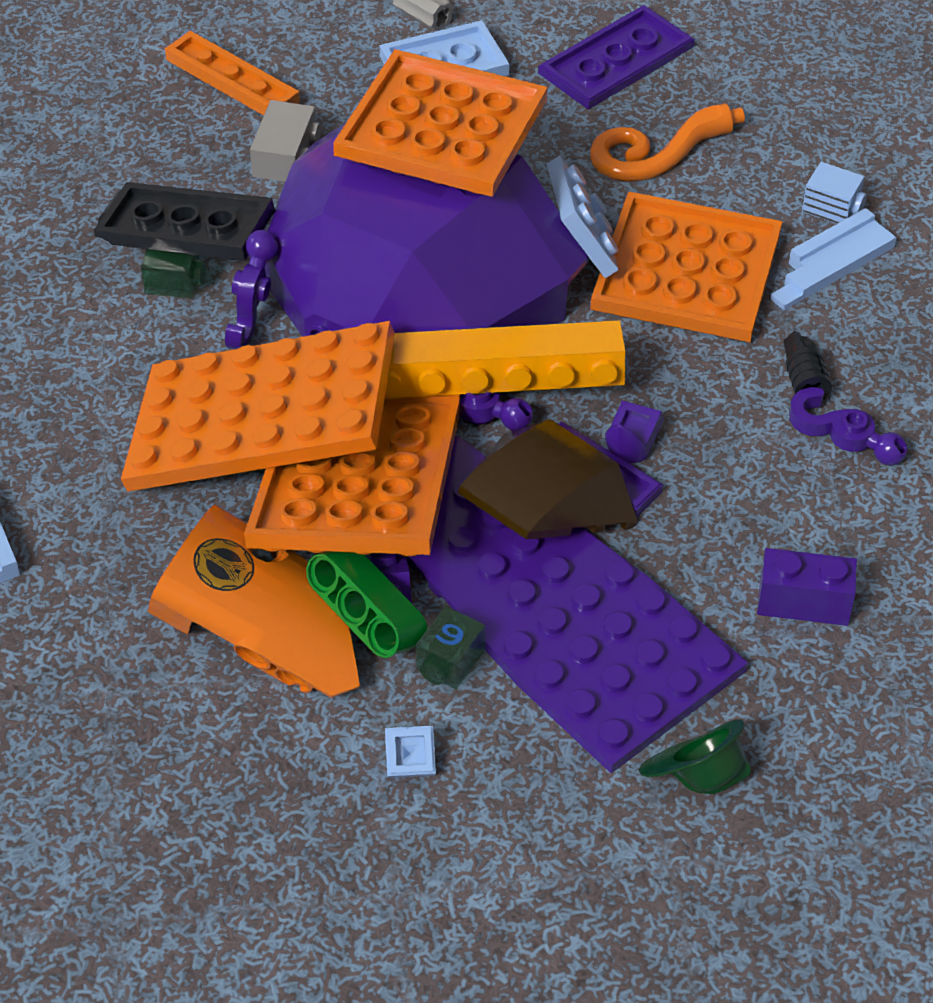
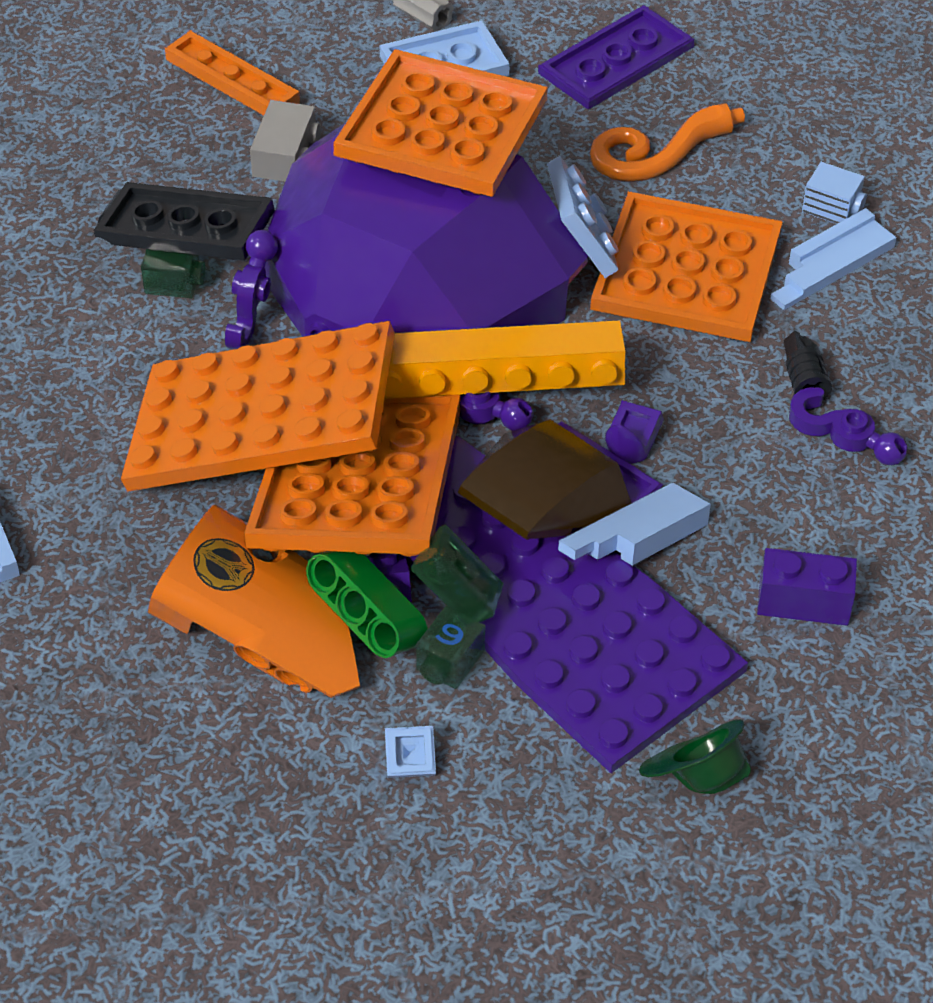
none -> clear green slope [411,524,504,626]
none -> light blue piece [558,483,711,565]

